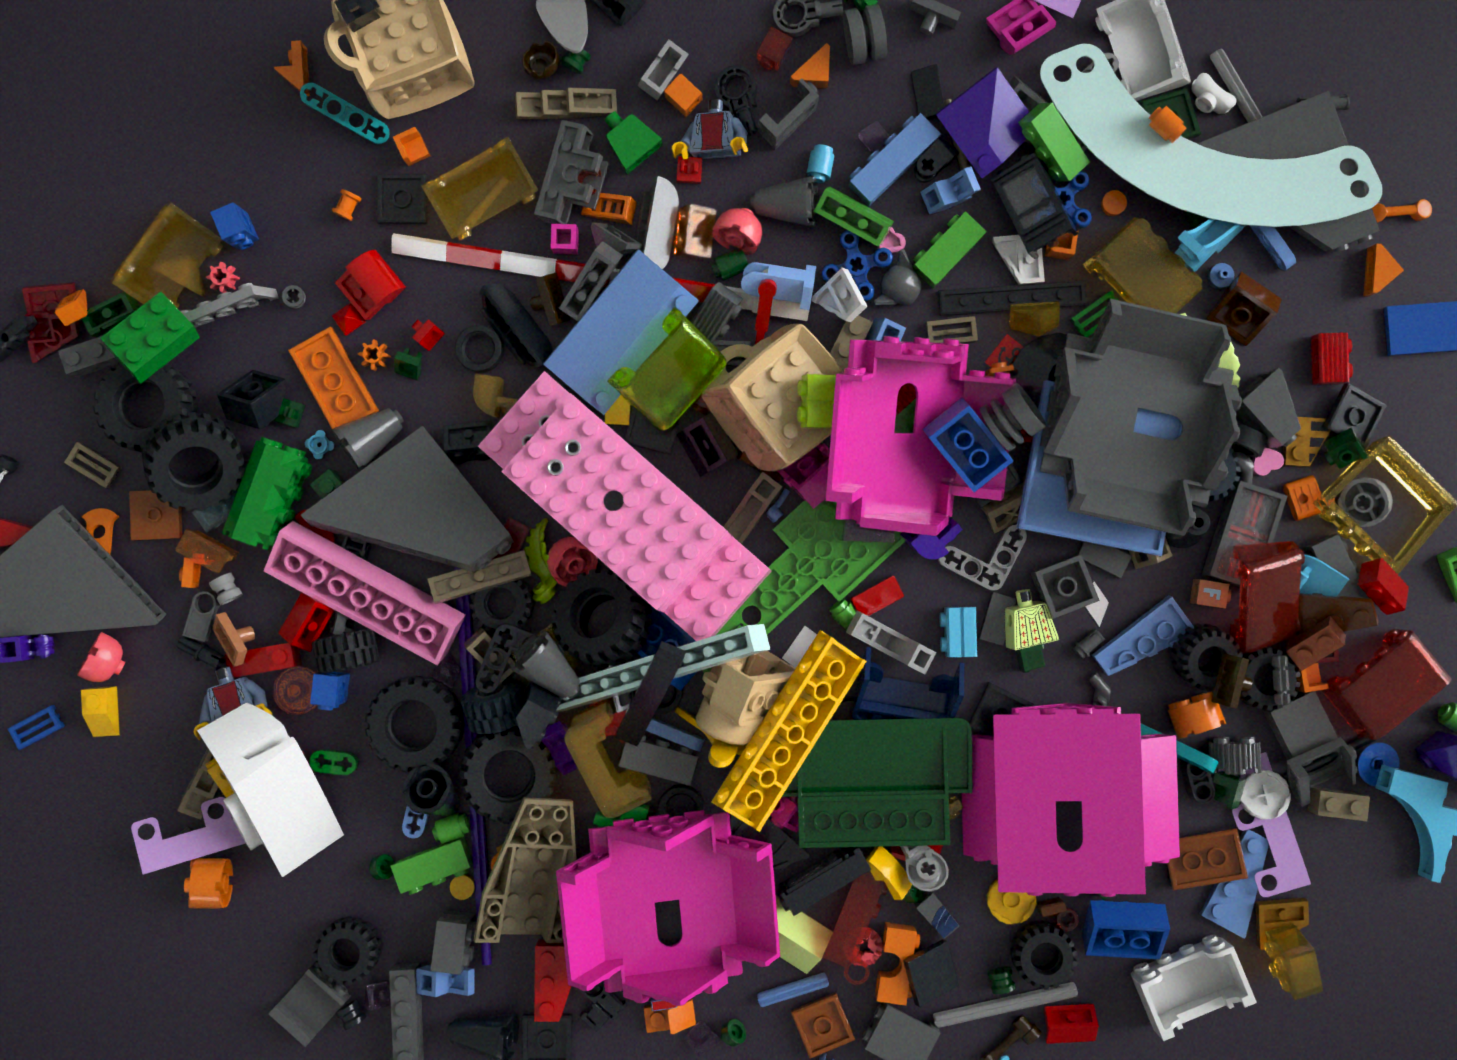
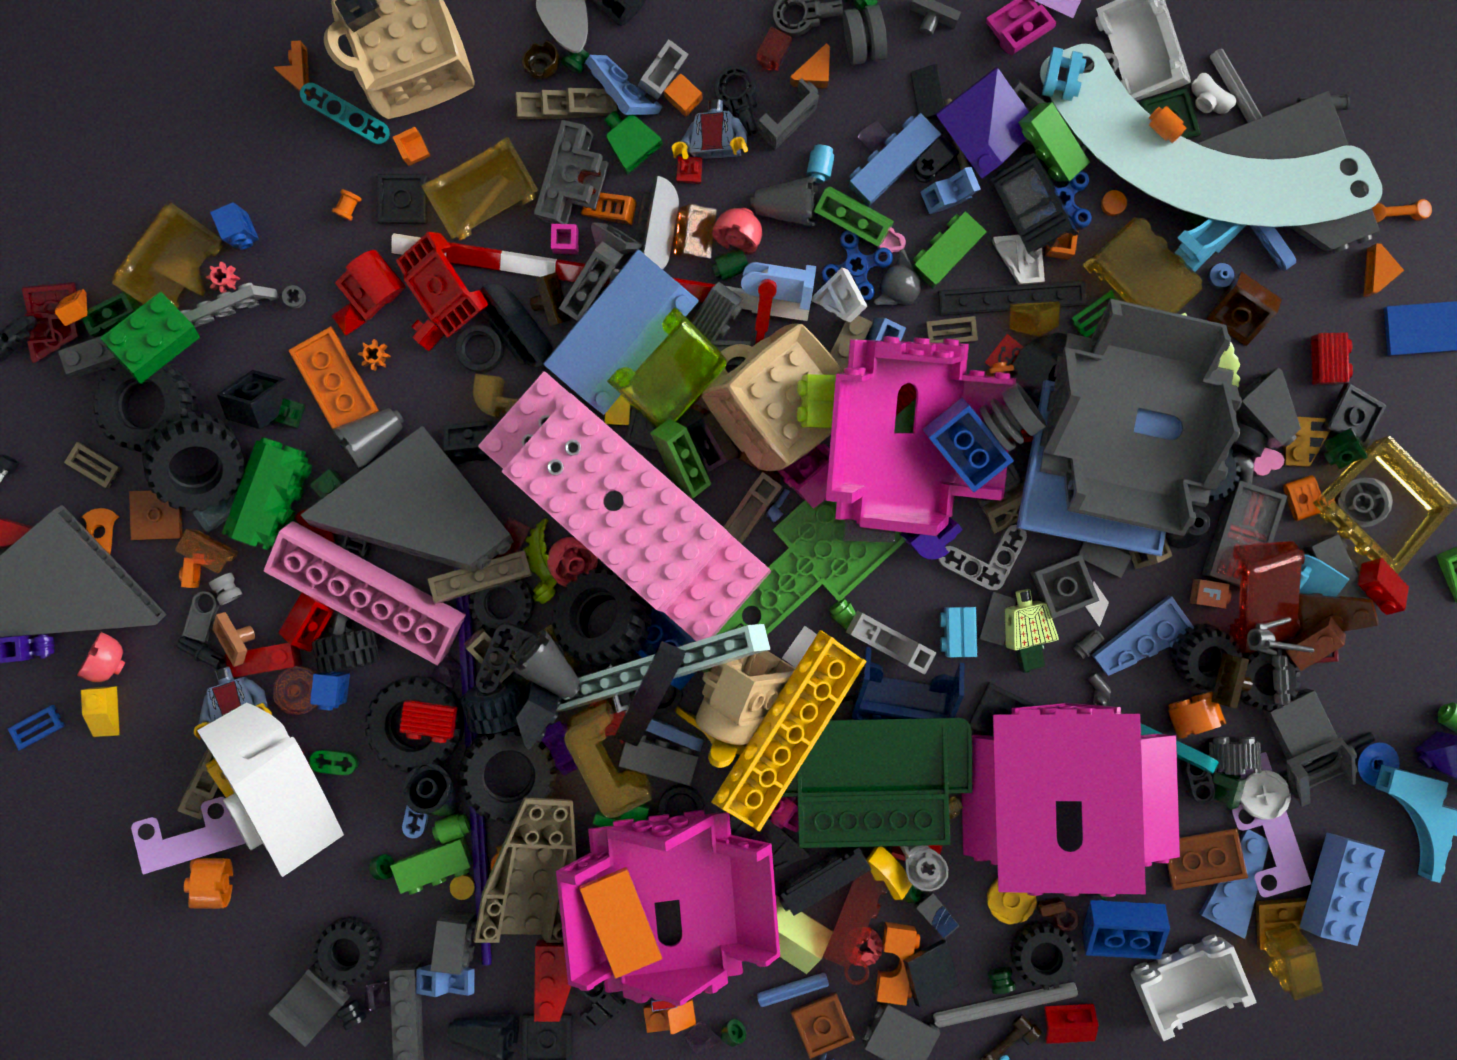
medium azure plate [305,430,334,459] -> none
dark green tile [394,348,422,380] -> none
red slope [850,575,904,616] -> none
orange panel [1294,663,1329,693] -> none
dark tan brick [1307,787,1370,821] -> none
clear red windscreen [1321,629,1451,740] -> none
none -> red plate [396,232,488,338]
none -> red brick [400,700,458,743]
none -> orange tile [579,867,662,979]
none -> medium blue wing [585,55,663,115]
none -> bright green brick [650,419,711,498]
none -> medium azure brick [1042,47,1086,101]
none -> dark grey plant [1247,617,1314,656]
none -> medium blue brick [1299,833,1385,946]

